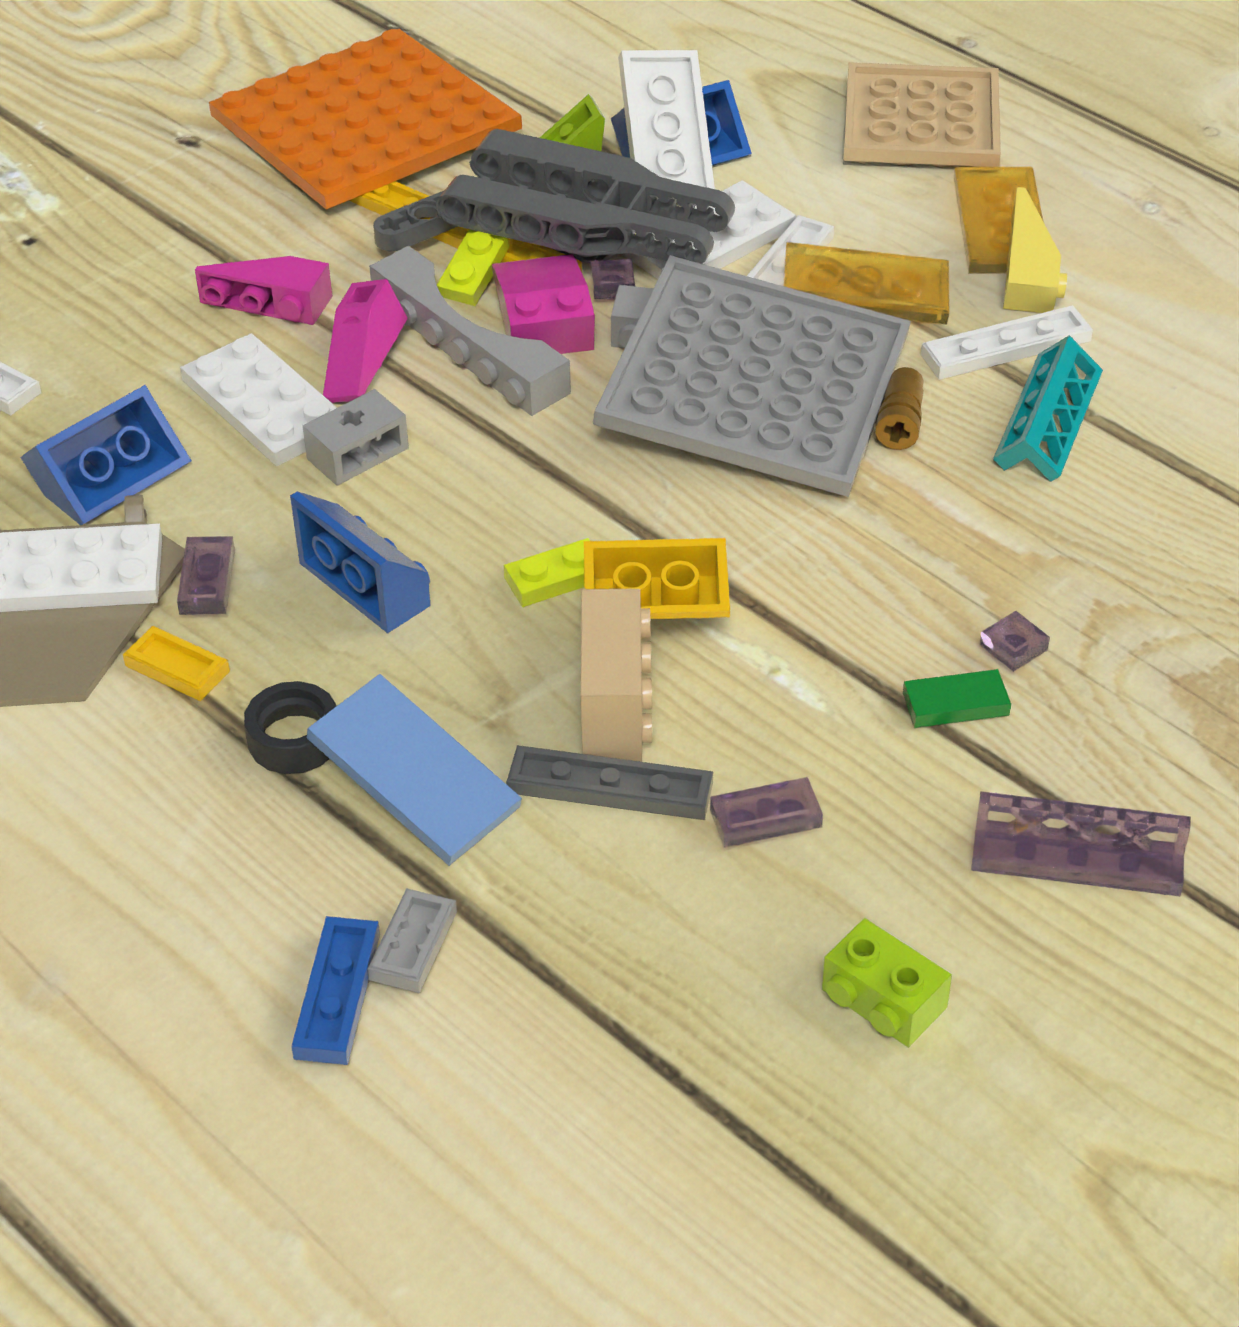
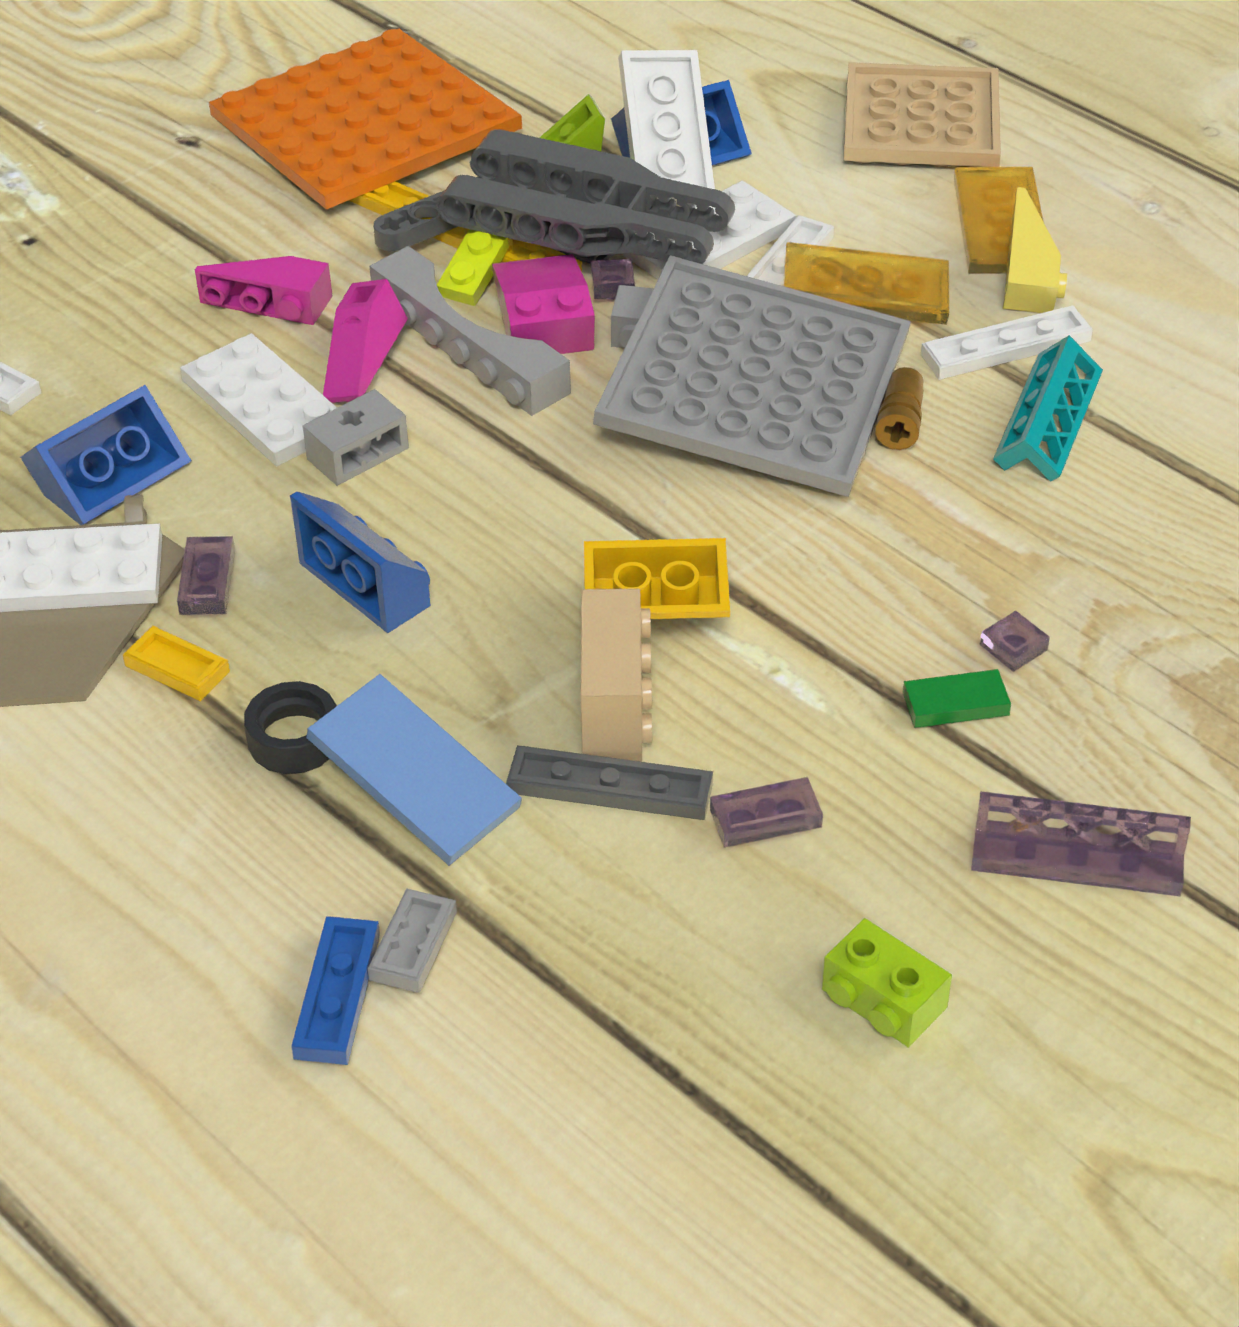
neon yellow plate [503,538,590,607] -> none

